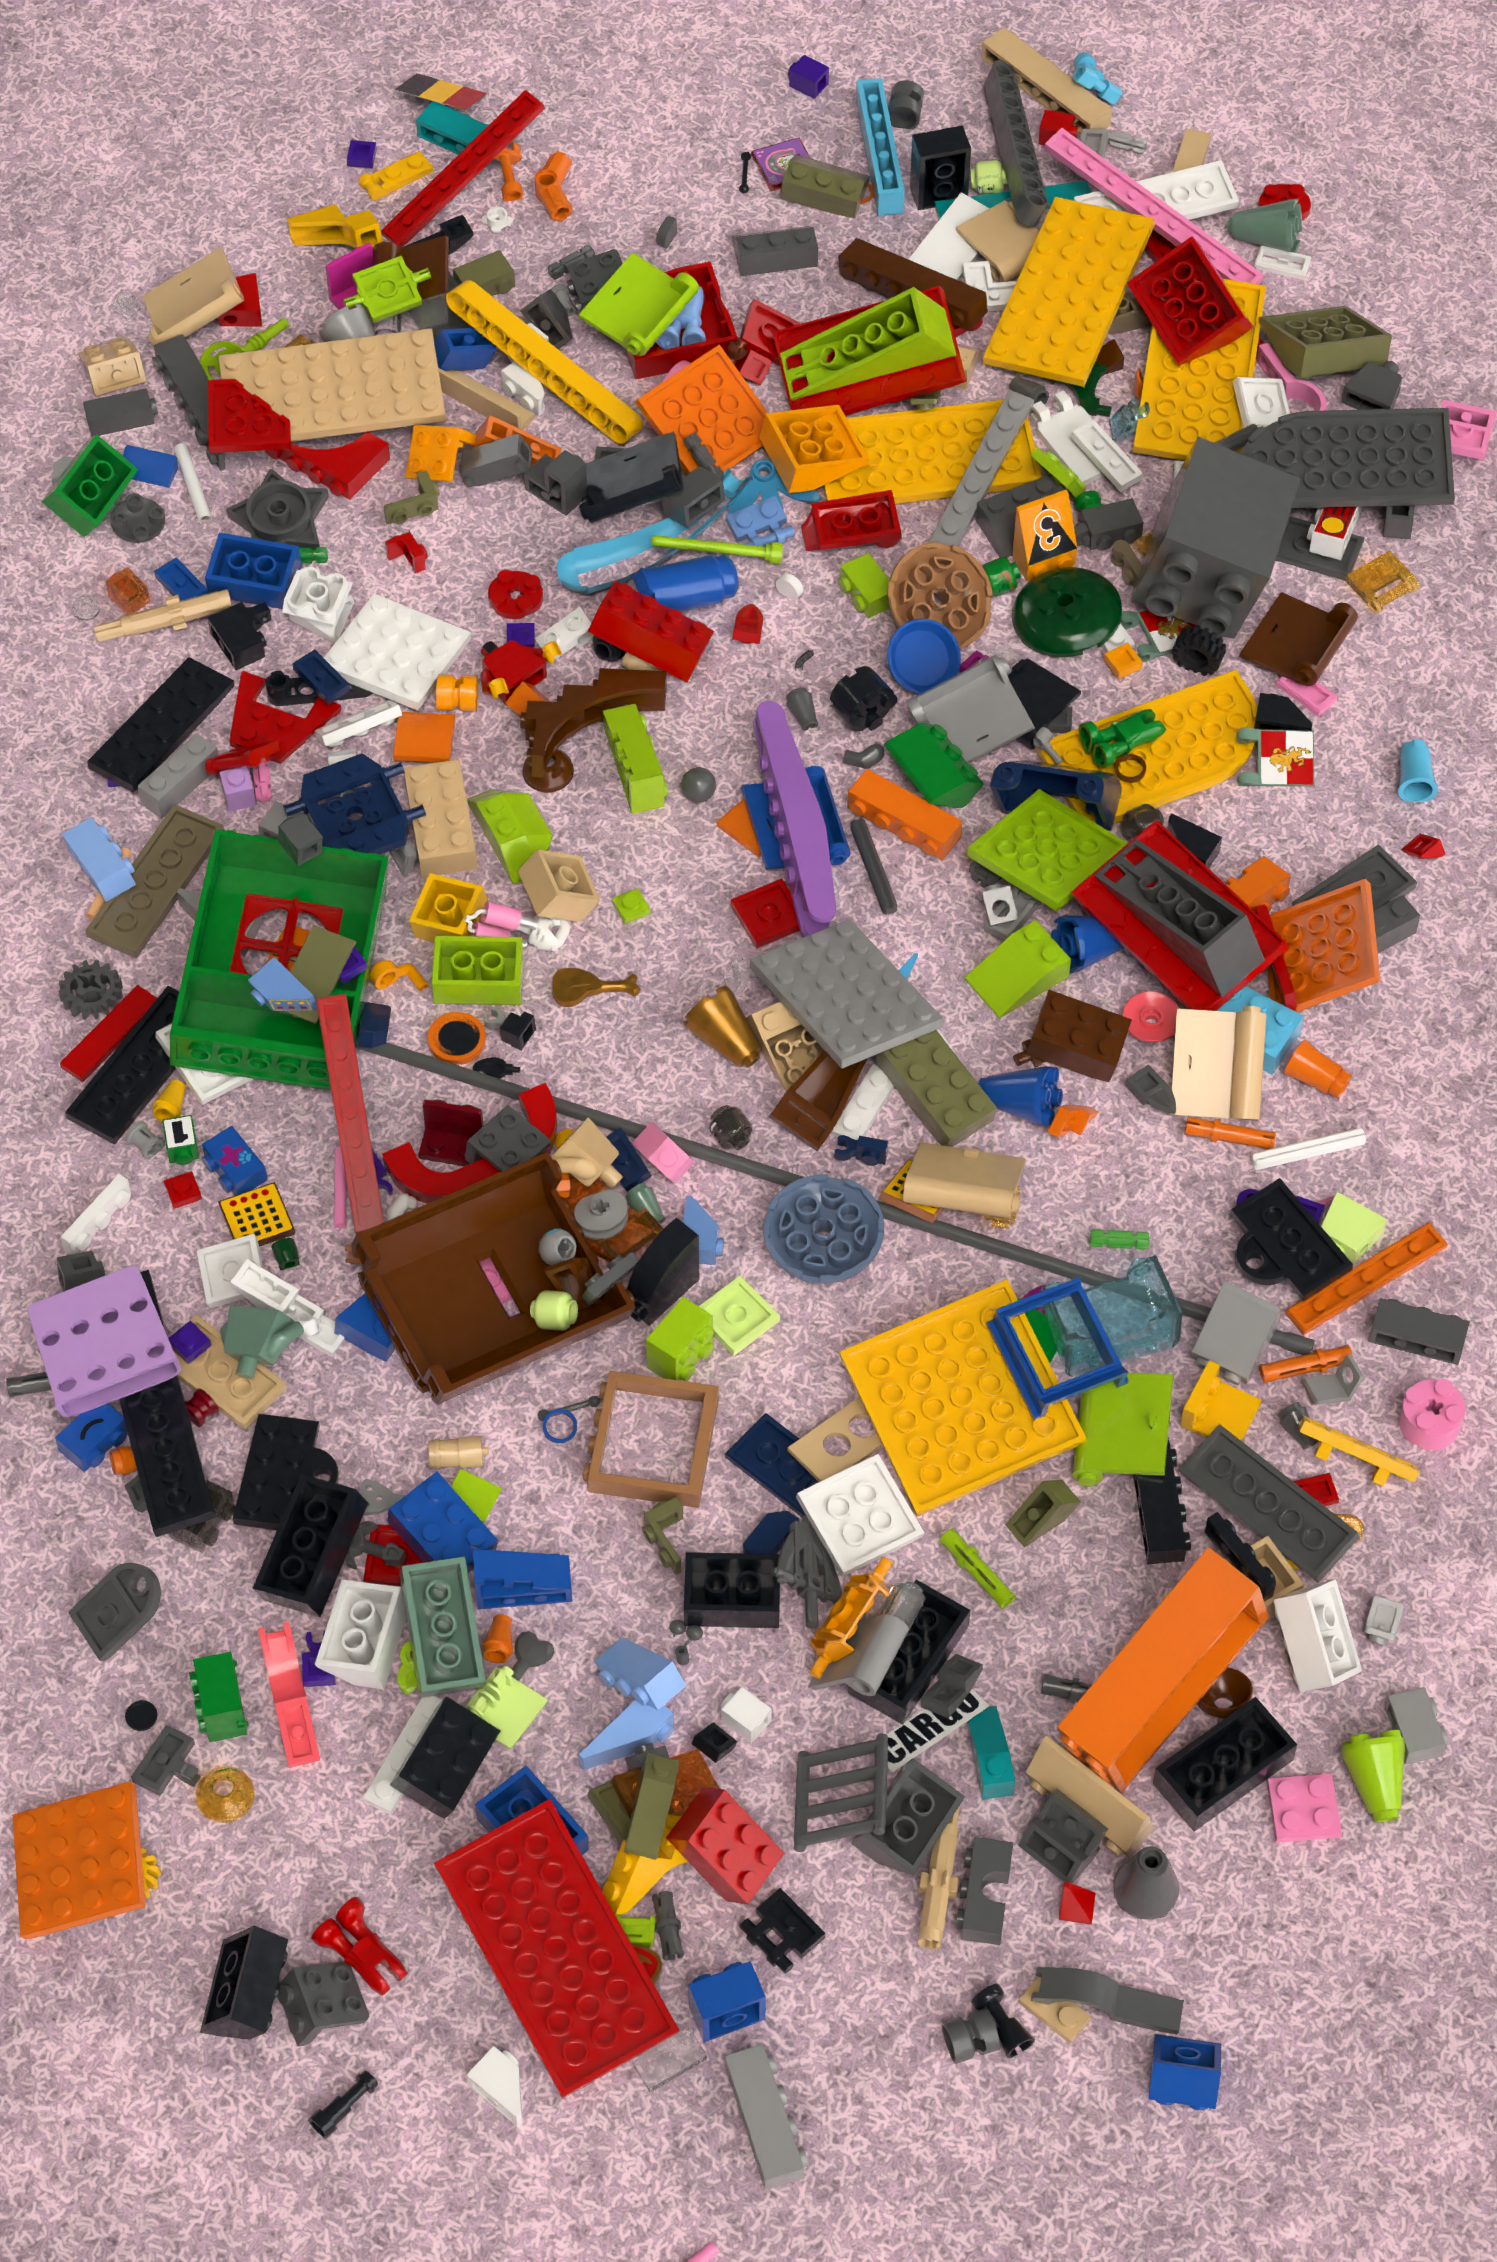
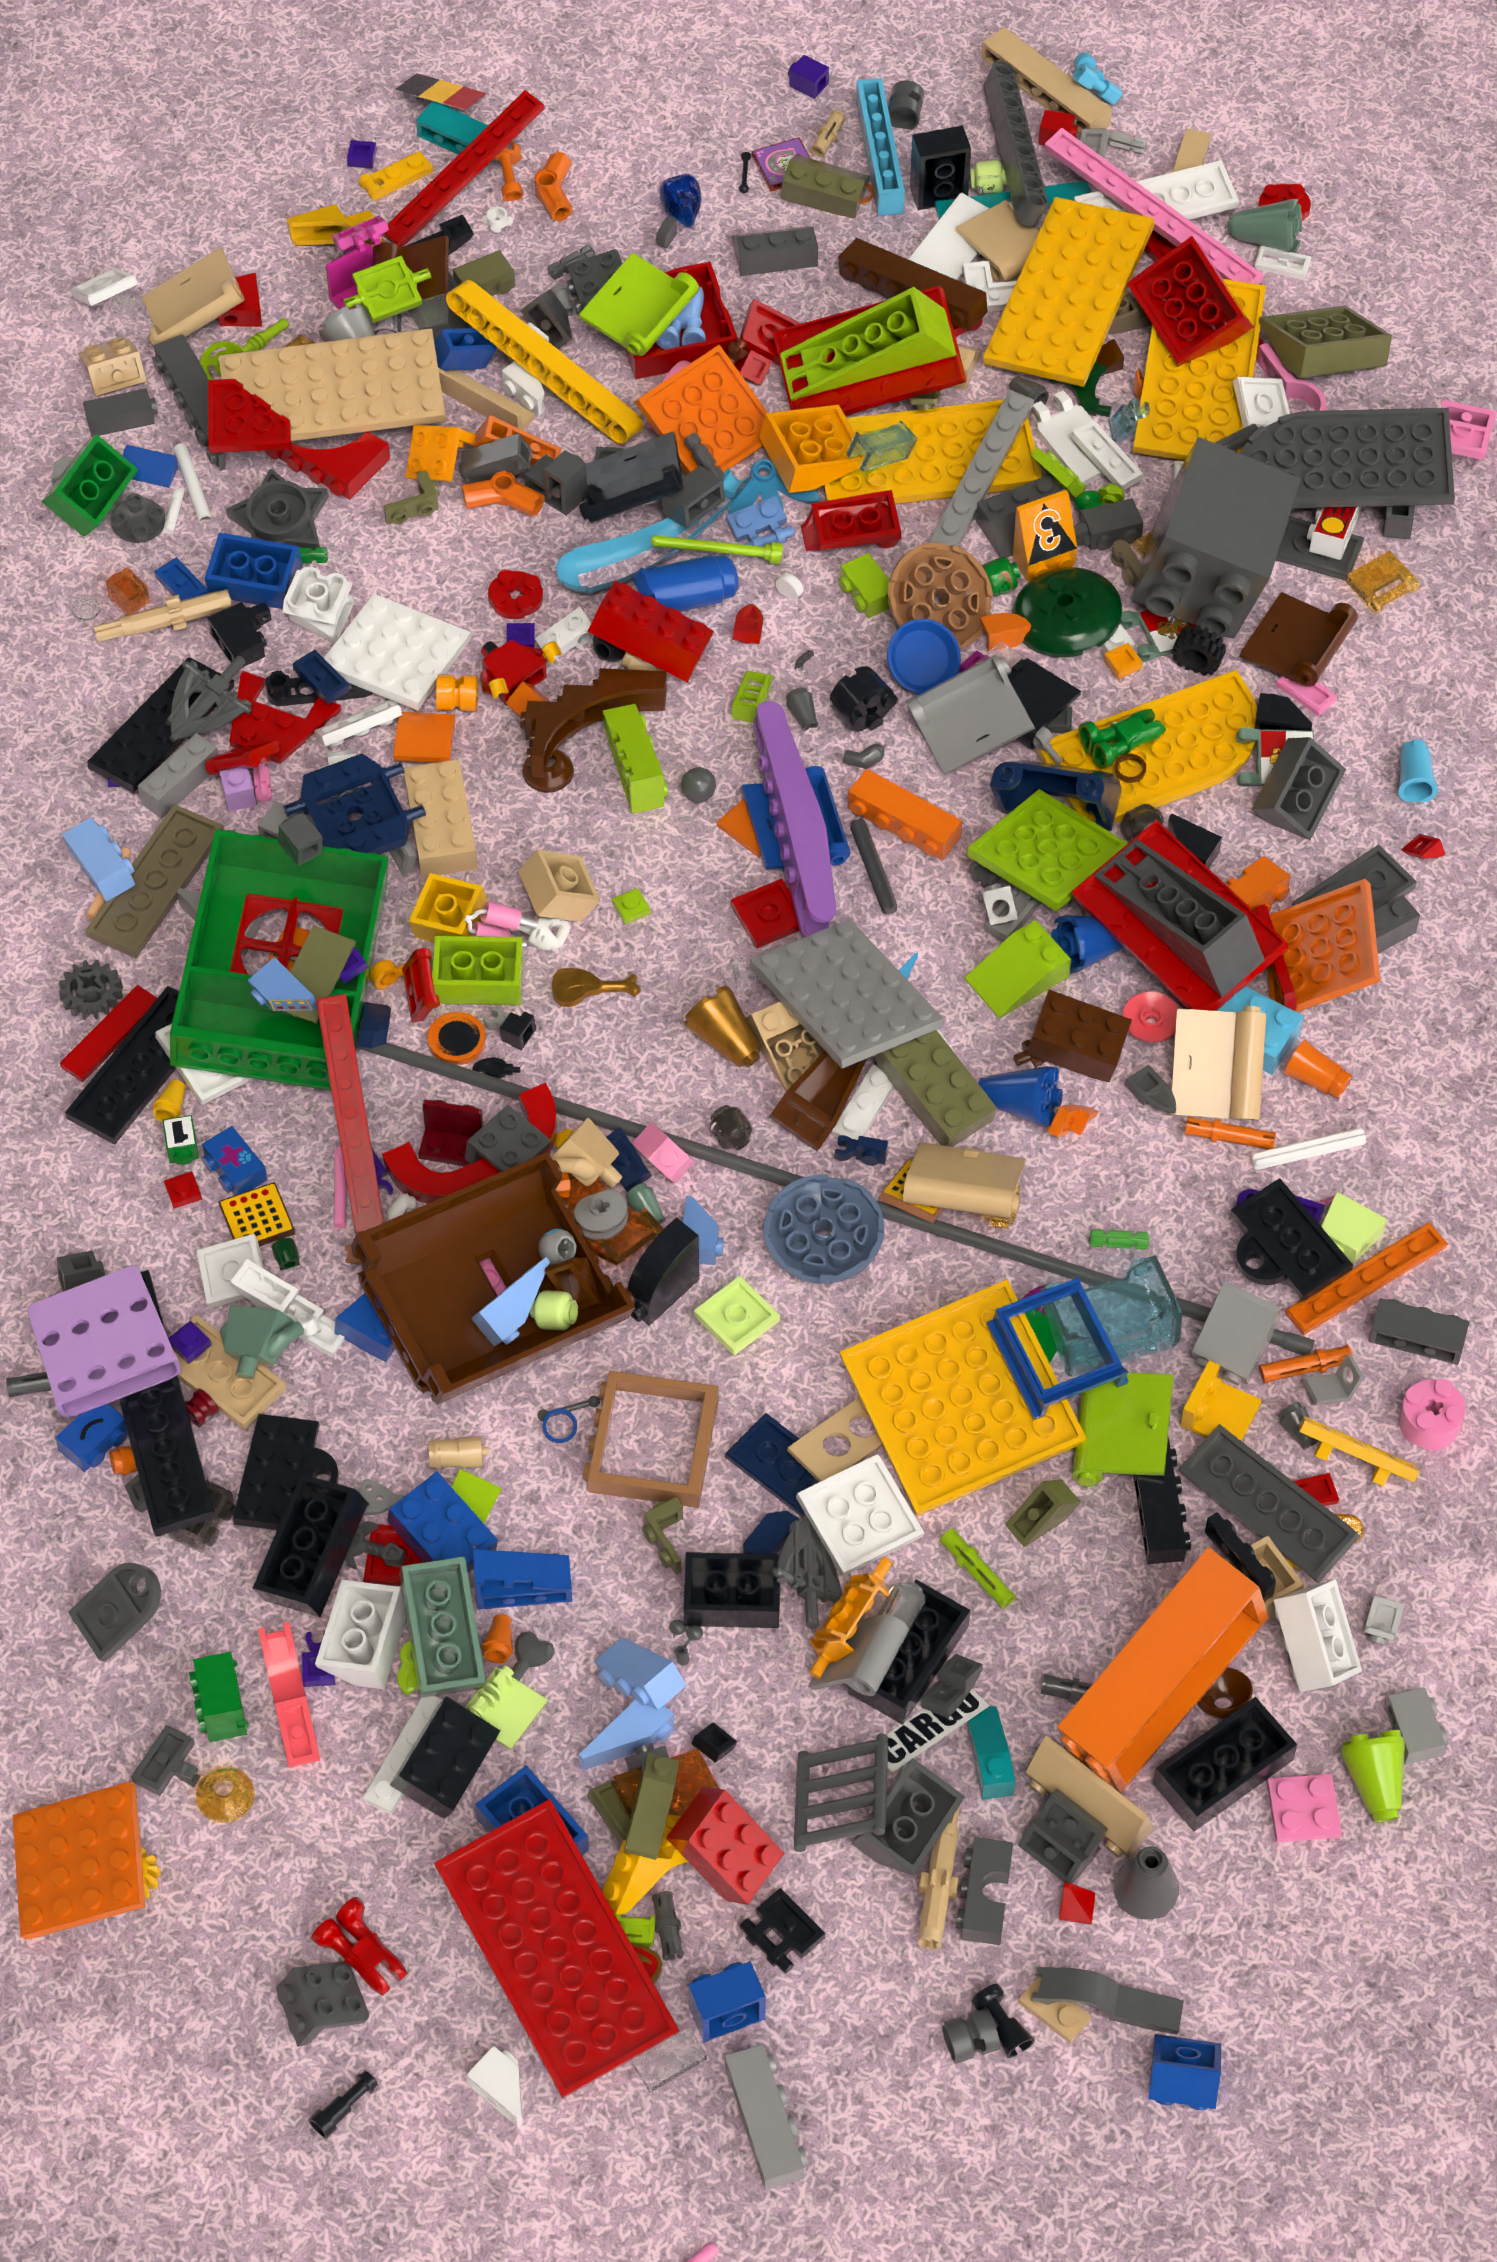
white plate [61,1174,131,1255] -> none
light grey bush [125,1121,165,1160] -> none
black piece [125,1700,158,1731] -> none
black slope [200,1925,288,2040] -> none
red bracket [385,531,428,573] -> none
lime wedge [467,789,553,884] -> none
dark grey plate [582,1252,639,1306] -> none
lime brick [646,1296,714,1381] -> none
white brick [720,1687,772,1744] -> none
green slope [884,723,984,808] -> none
dark grey torso [1341,361,1403,410] -> none
none -> white tile [70,268,138,306]
none -> white wheel [163,488,185,534]
none -> dark grey bar [165,656,252,742]
none -> dark pink hinge [332,215,389,252]
none -> red plate [402,948,440,1023]
none -> orange piece [462,471,545,517]
none -> light blue slope [471,1257,550,1346]
none -> clear blue piece [659,173,702,228]
none -> lime slope [732,671,773,723]
none -> tan pin [810,110,846,158]
none -> clear light blue window [846,421,918,472]
none -> orange brick [980,613,1031,653]
none -> lime plate [1098,484,1125,505]
none -> dark grey slope [1252,737,1346,840]

